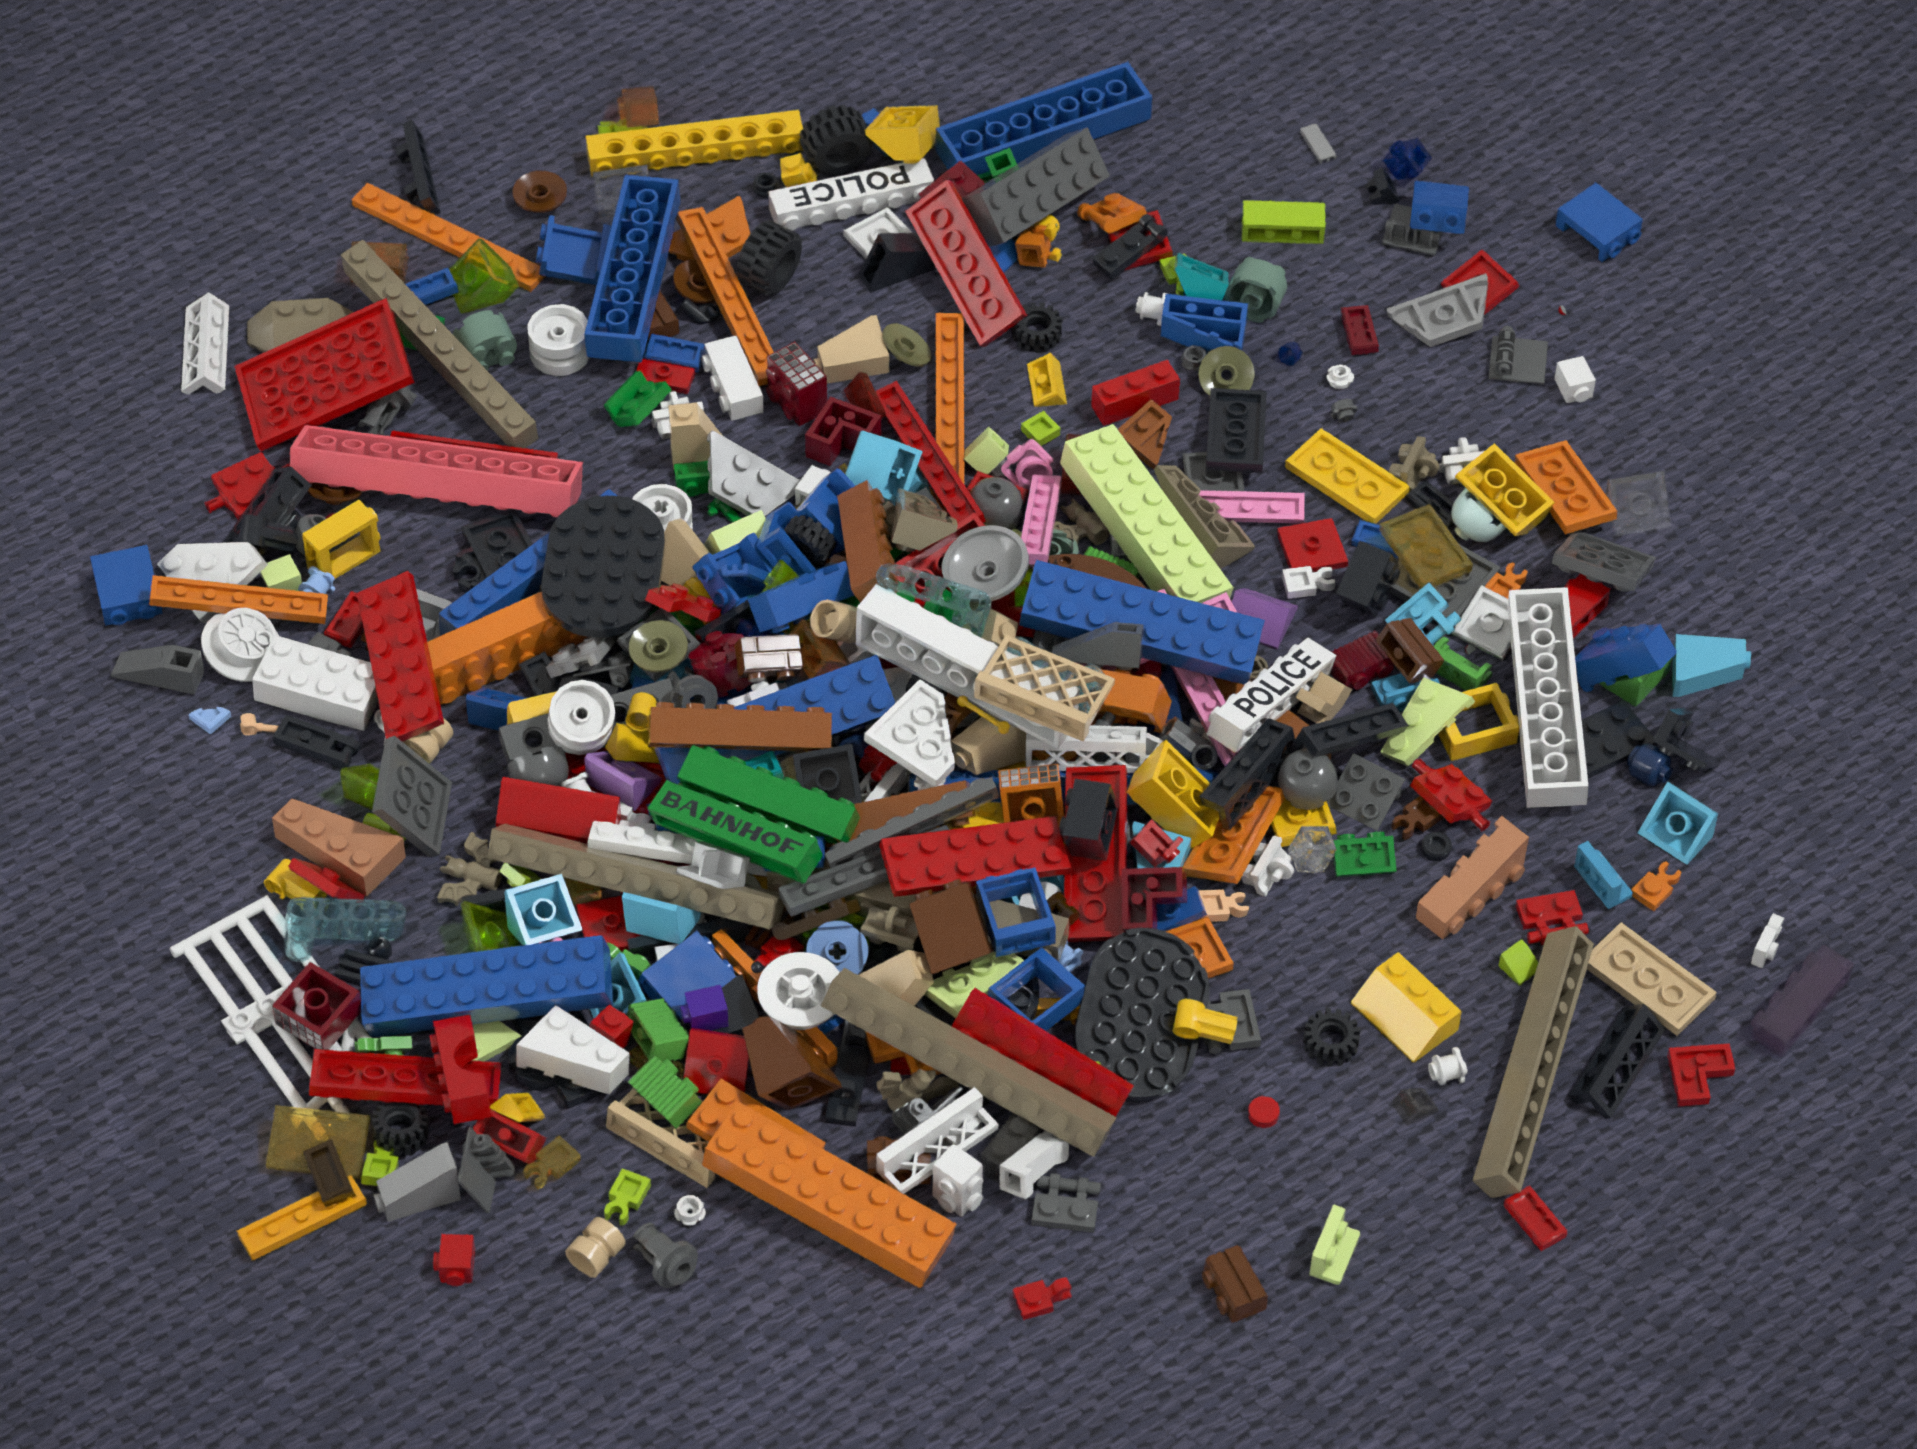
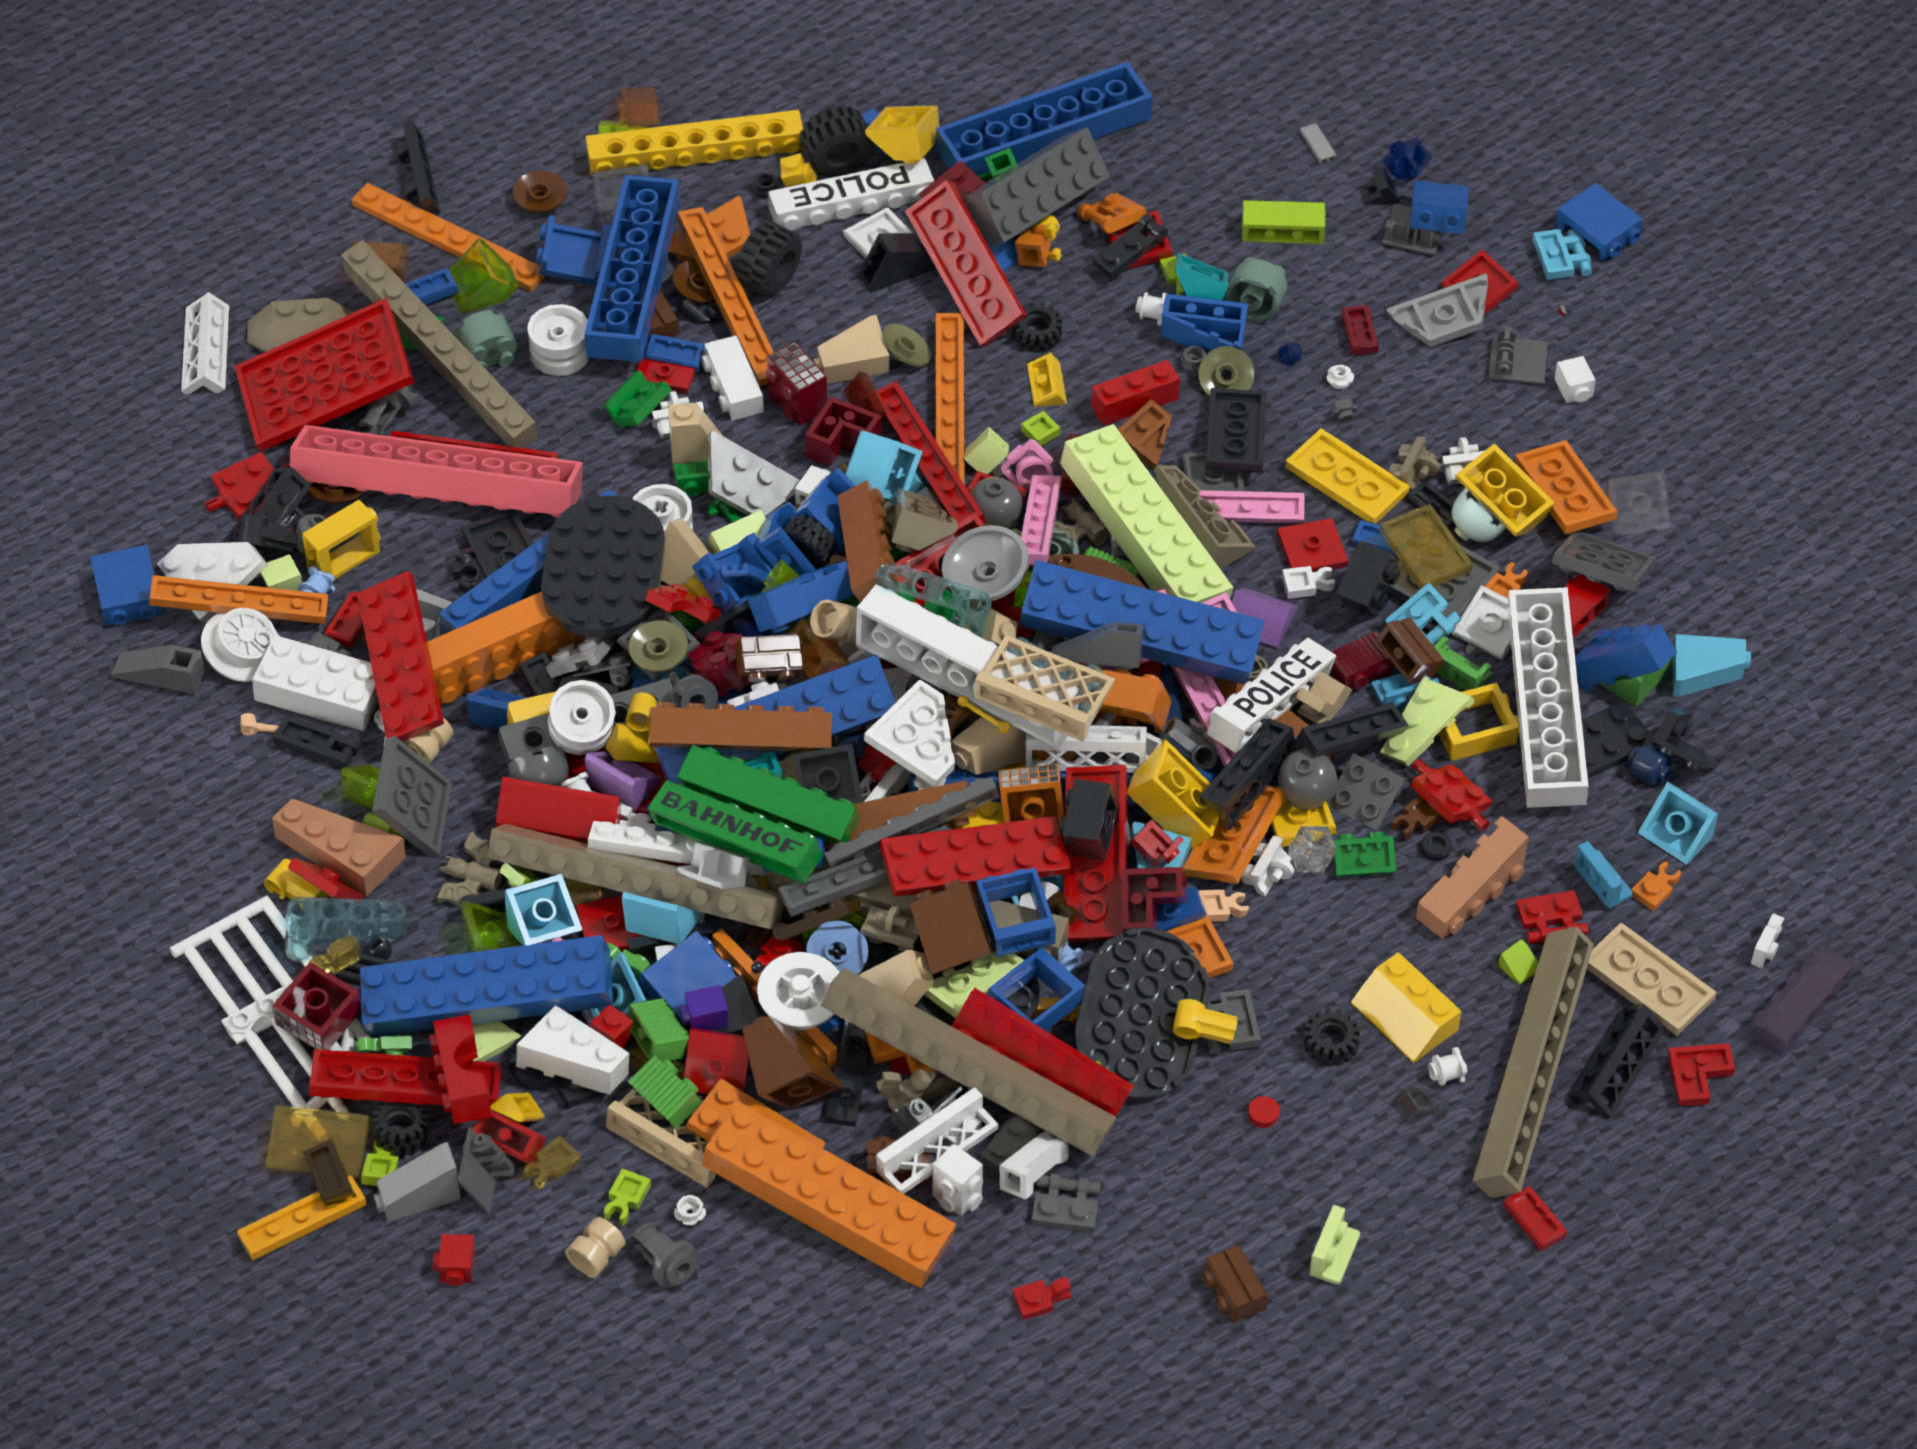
light blue tile [189,707,231,734] -> none
none -> clear yellow plate [309,934,359,974]
none -> medium azure plate [1533,229,1592,280]

